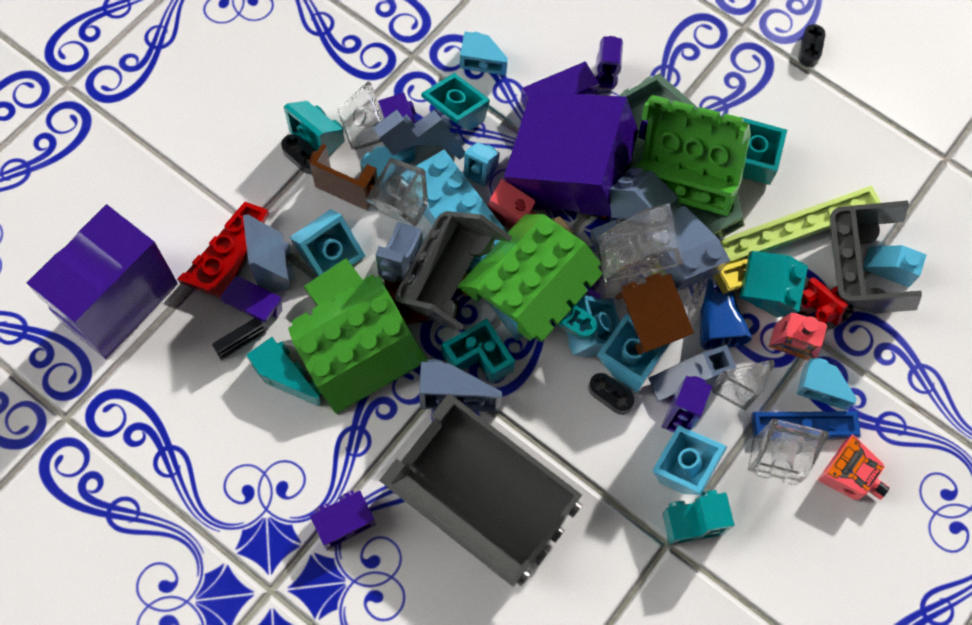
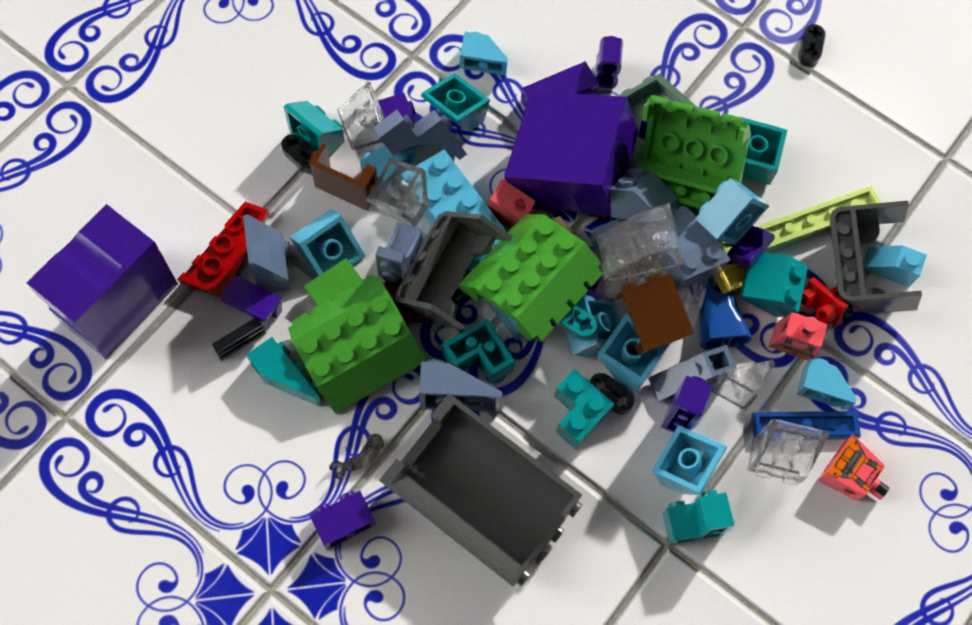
medium azure slope [464,142,500,187] -> none
none -> clear smoke arm [329,434,384,479]
none -> teal brick [554,368,614,450]
none -> medium azure slope [695,178,769,245]
none -> dark purple slope [727,226,775,268]

